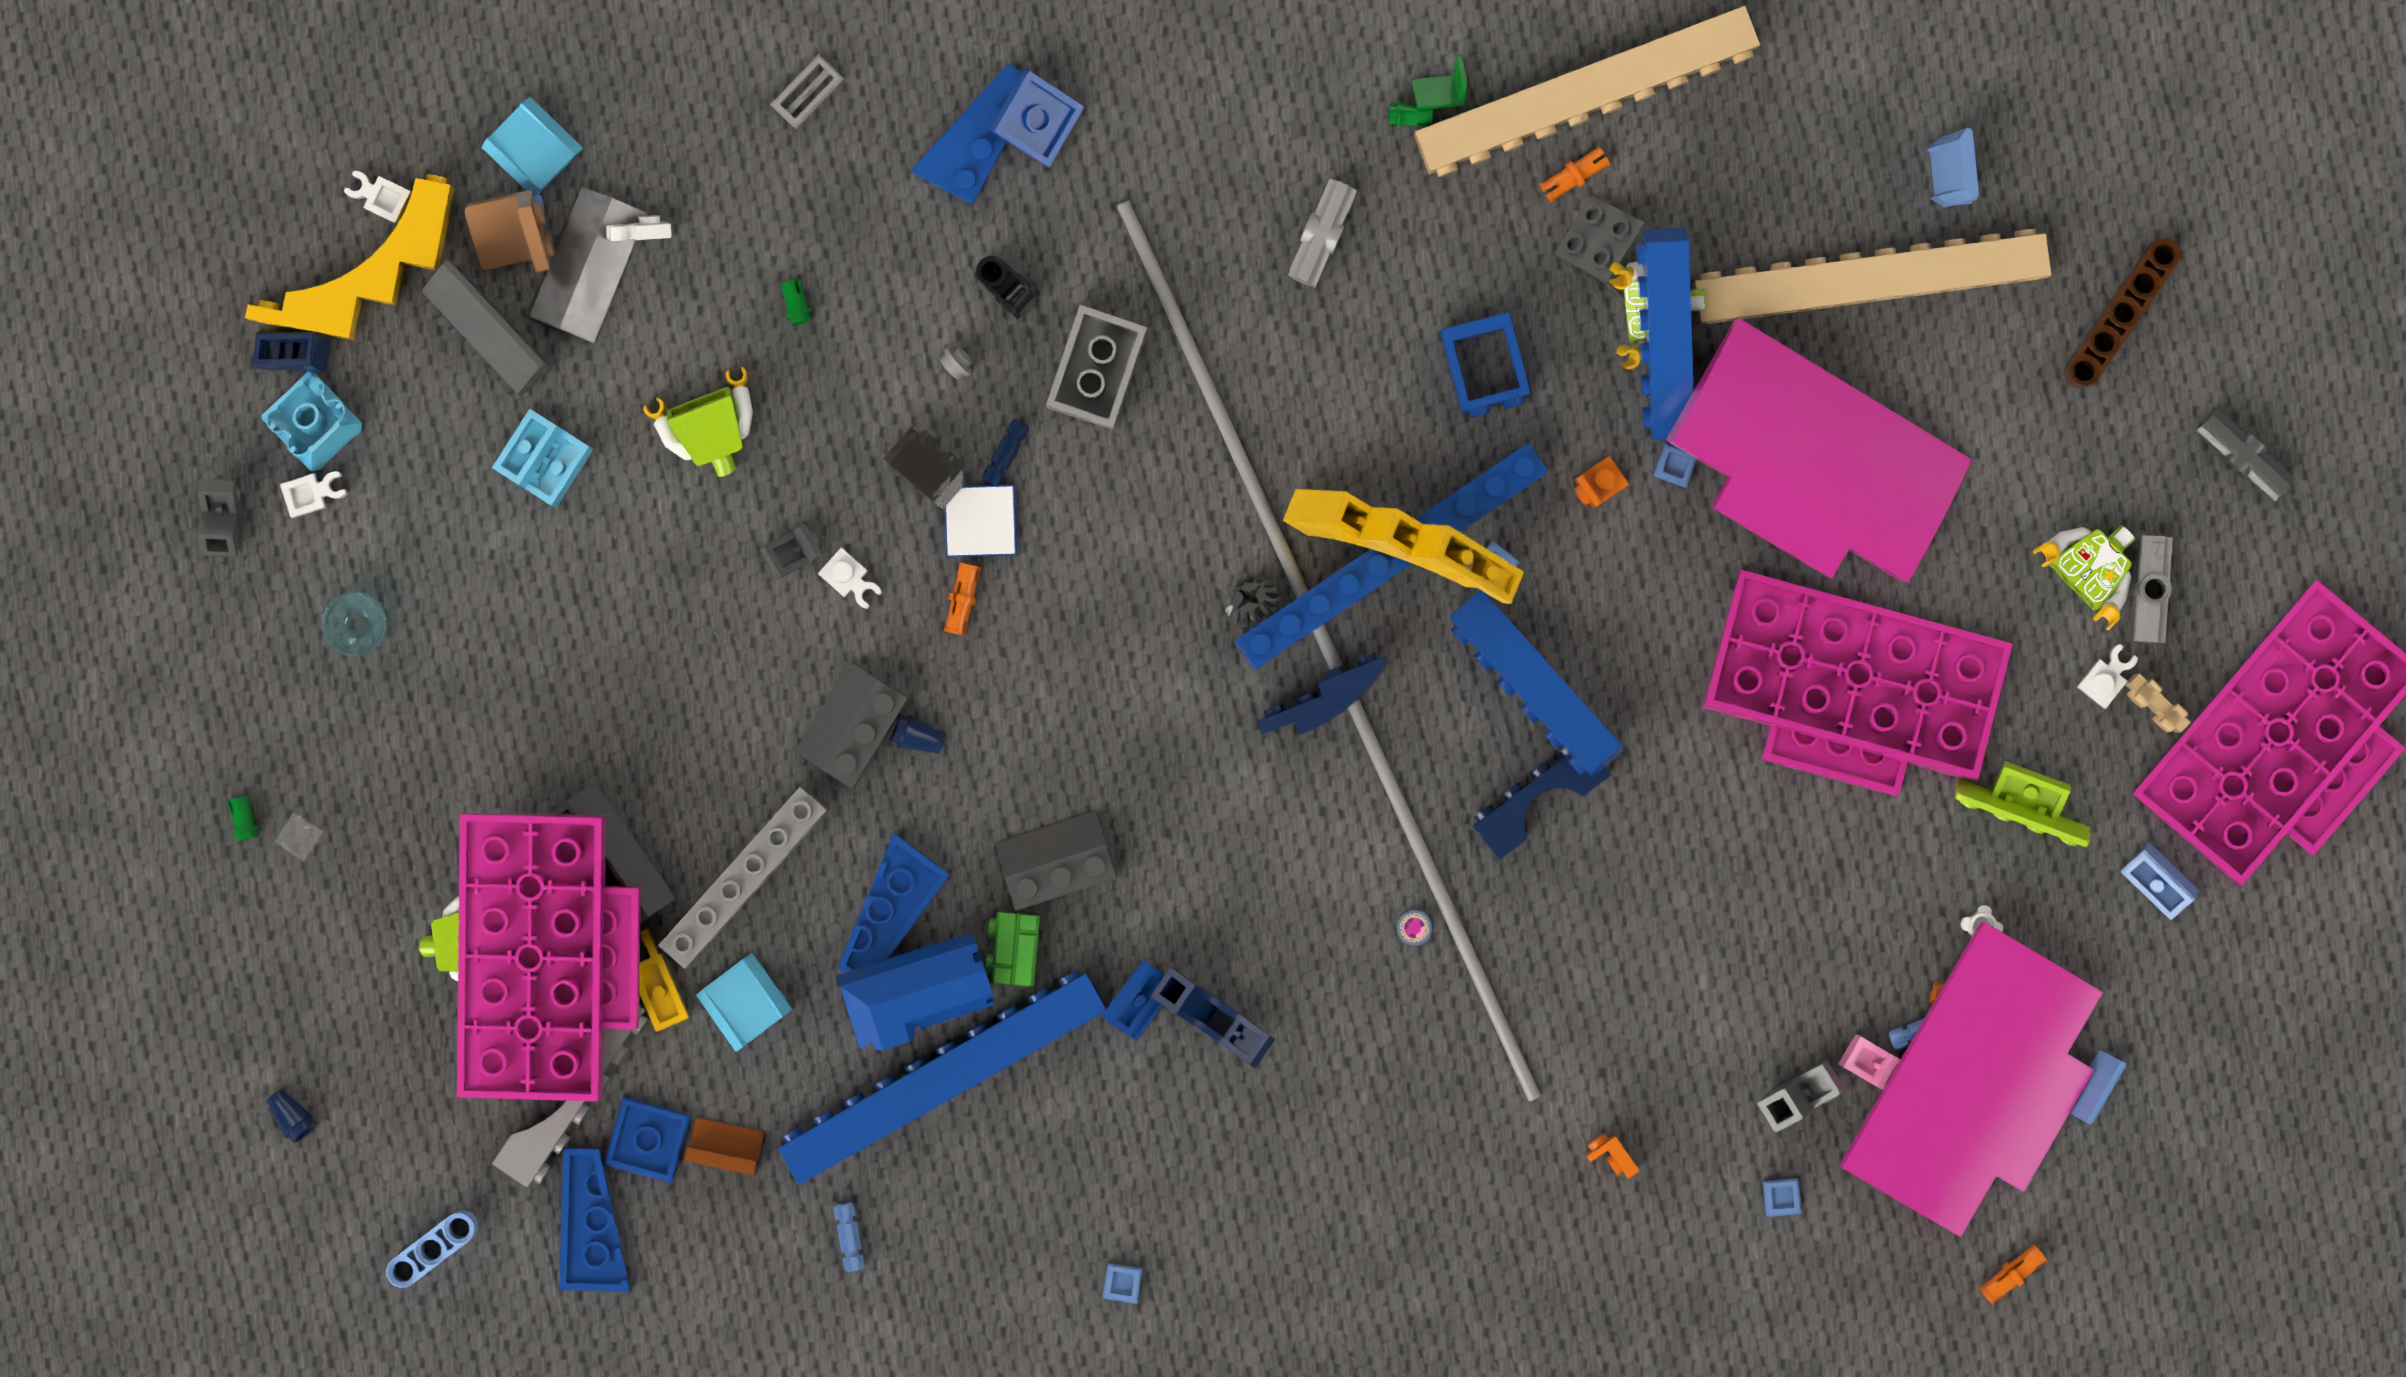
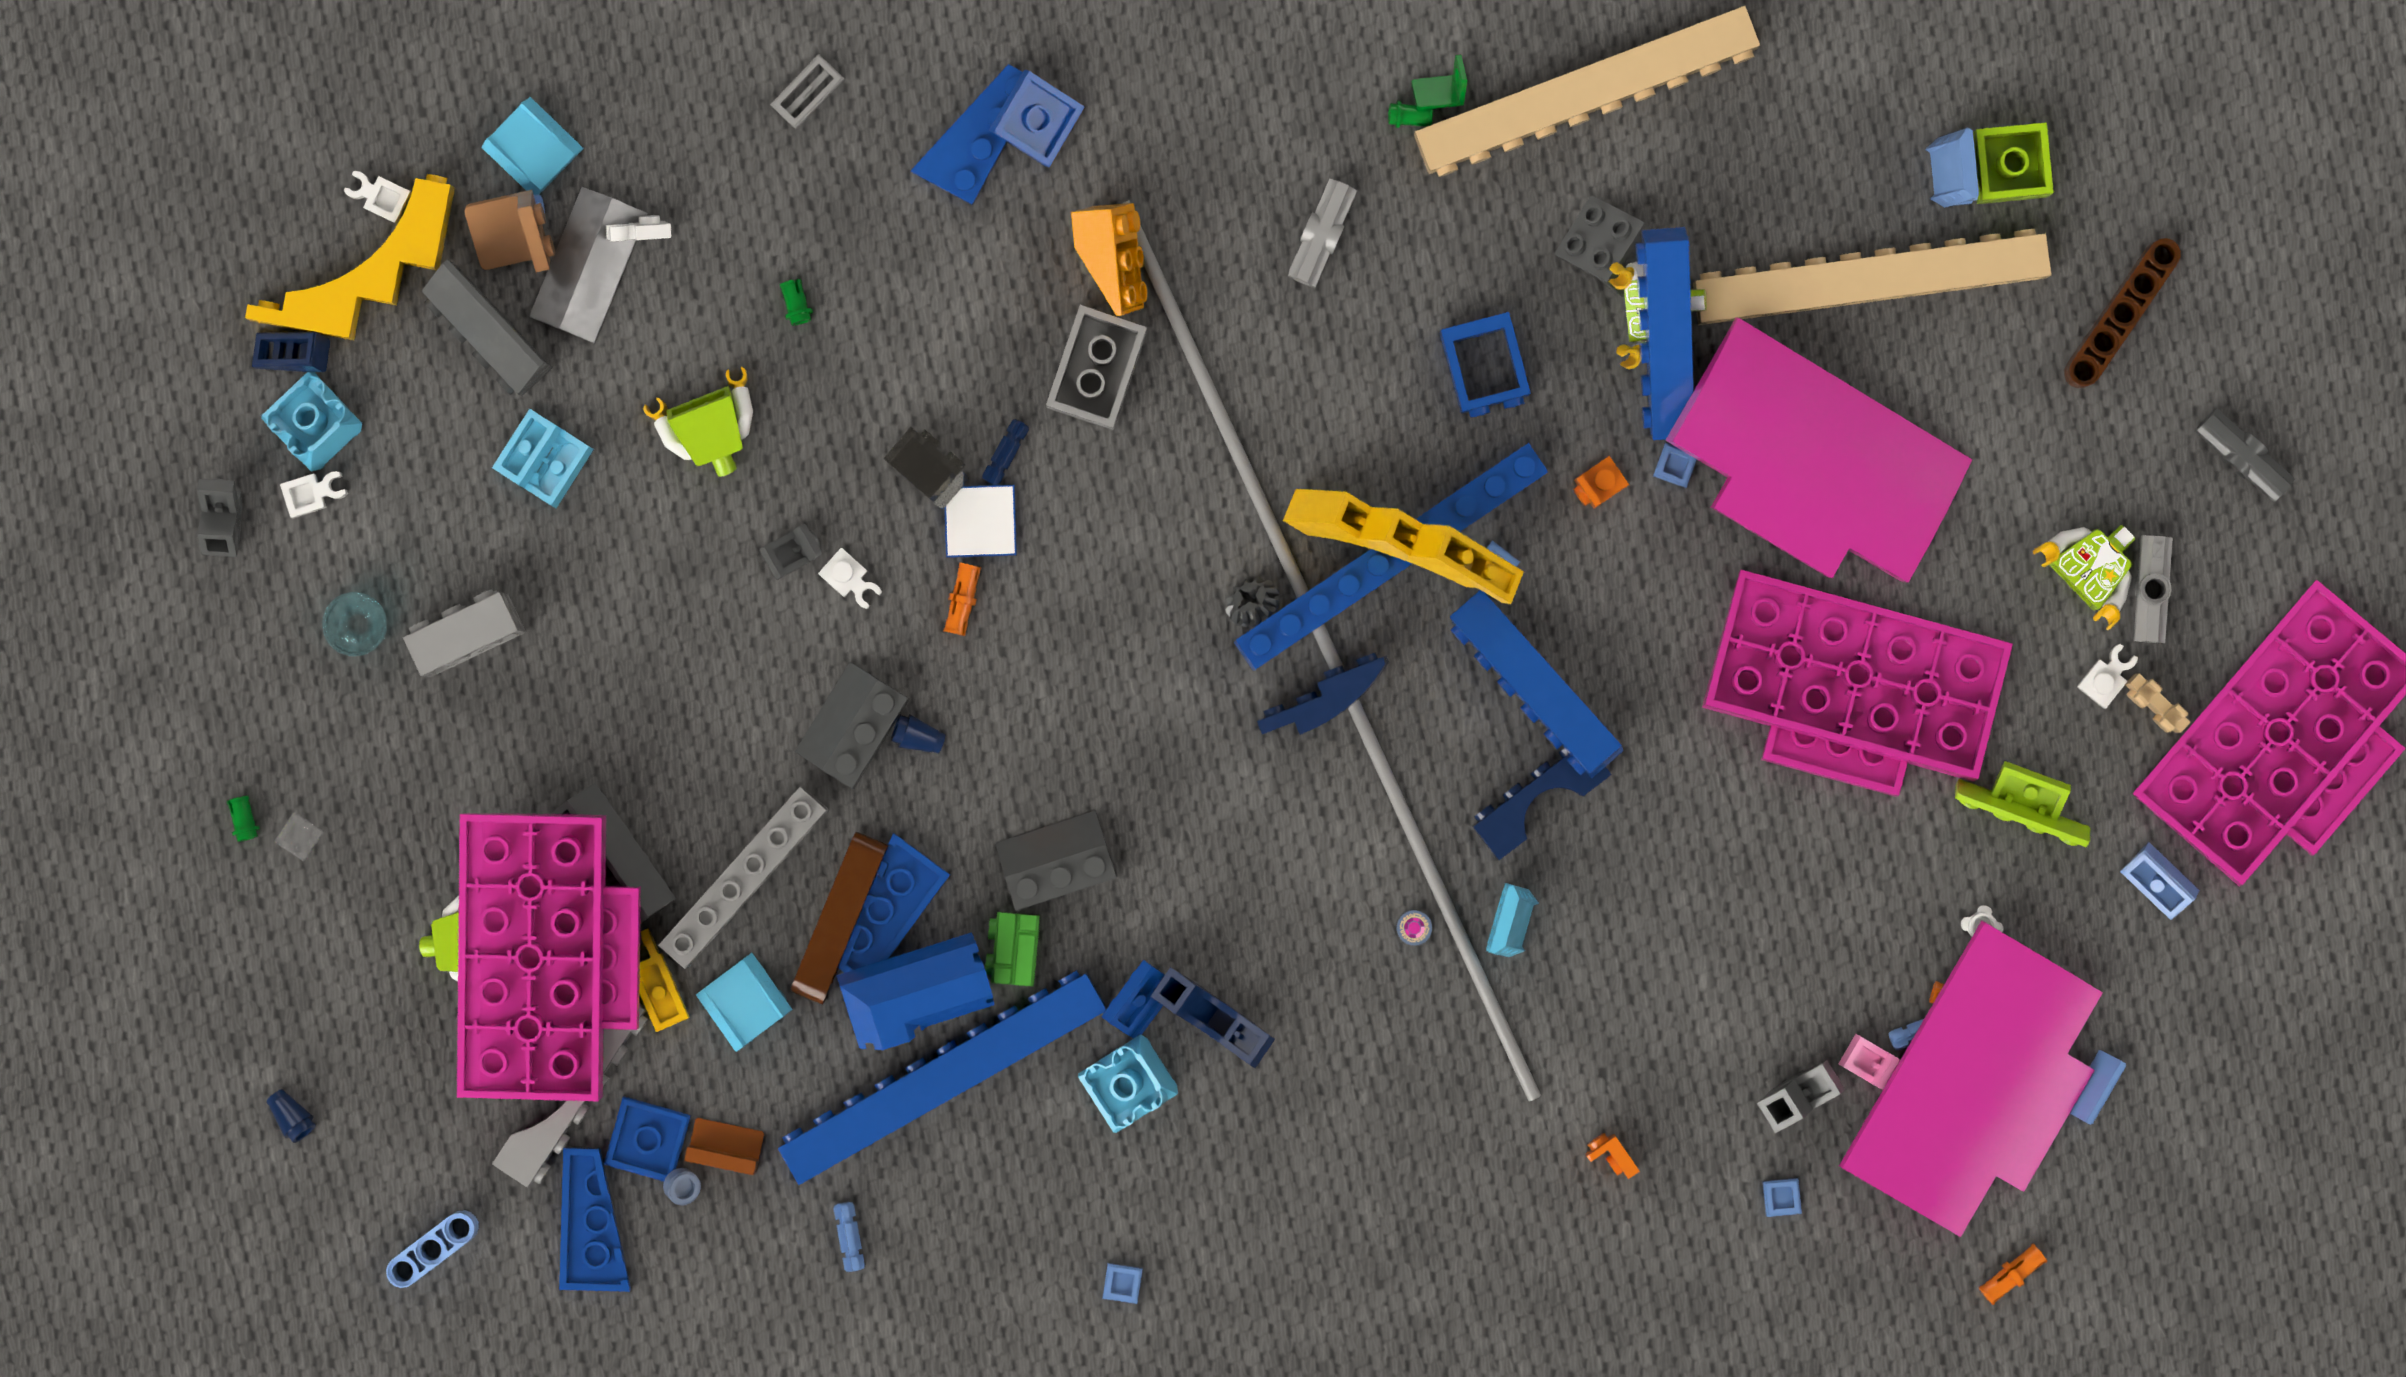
light grey plate [940,347,972,380] -> none
black piece [976,255,1041,320] -> none
orange pin [1539,146,1611,203] -> none
none -> light grey brick [403,589,526,677]
none -> sand blue tile [663,1168,701,1205]
none -> reddish brown beam [790,832,888,1005]
none -> light orange slope [1071,203,1147,316]
none -> medium azure slope [1078,1034,1178,1133]
none -> medium azure slope [1486,883,1539,957]
none -> lime brick [1973,123,2054,204]

